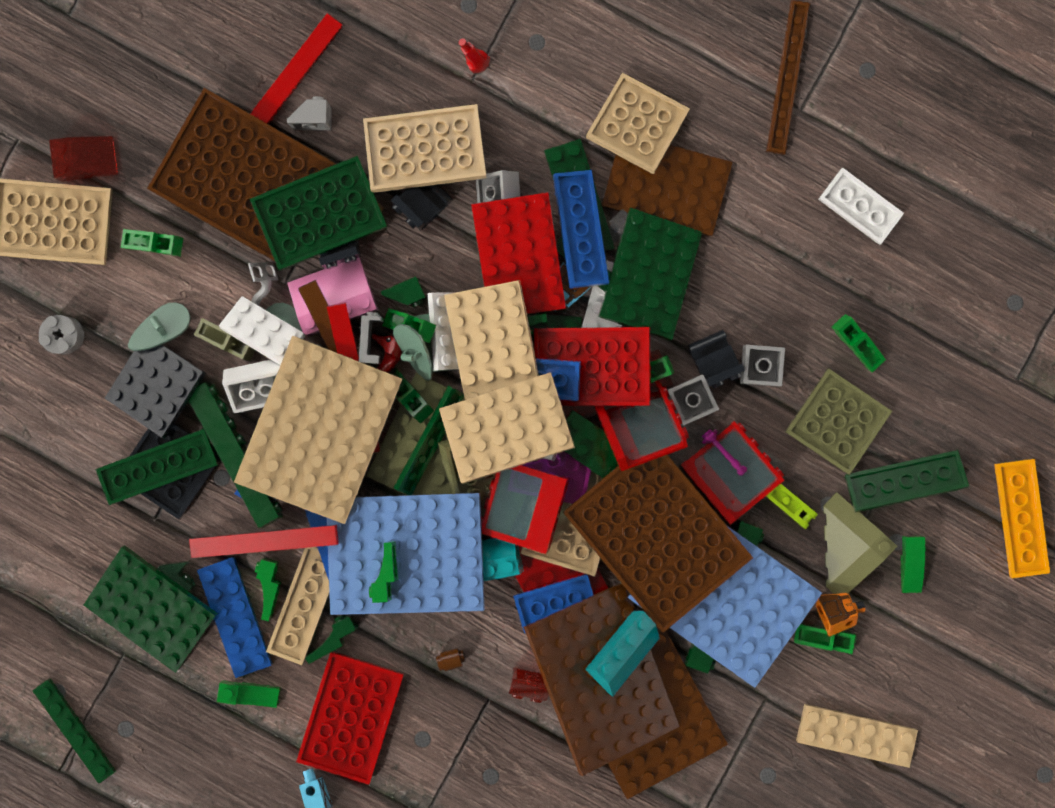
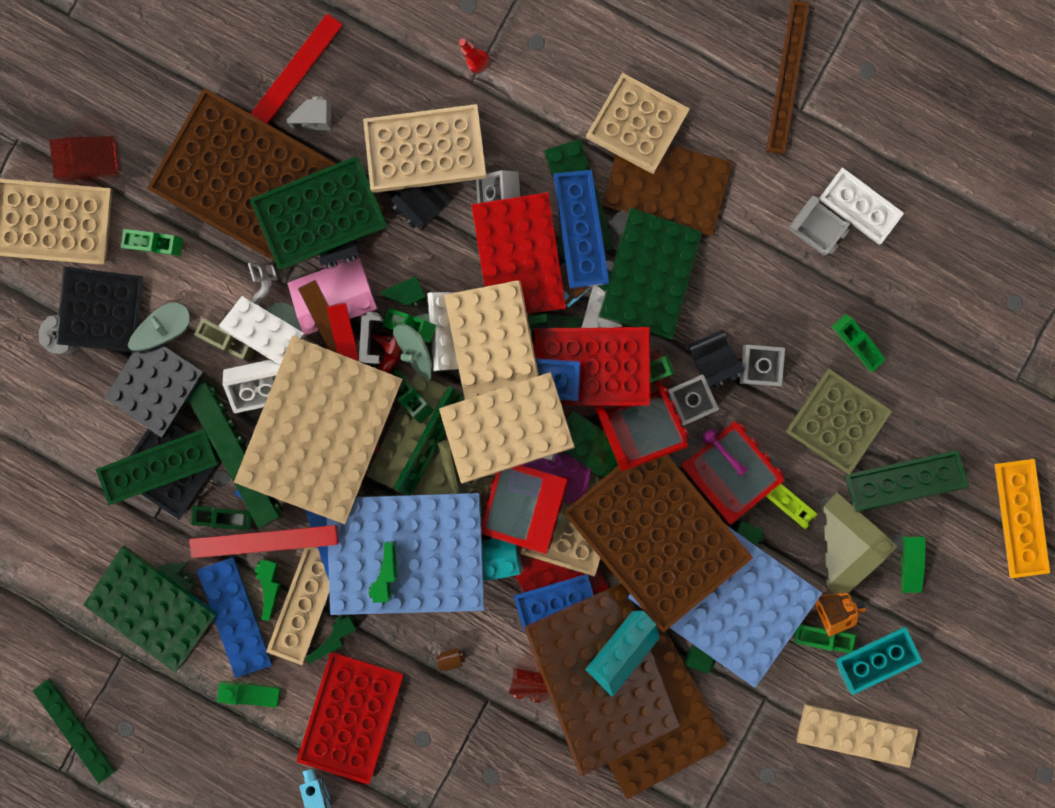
none -> black plate [56,266,143,352]
none -> dark green slope [190,505,252,530]
none -> light grey panel [787,196,850,256]
none -> teal slope [835,627,923,695]

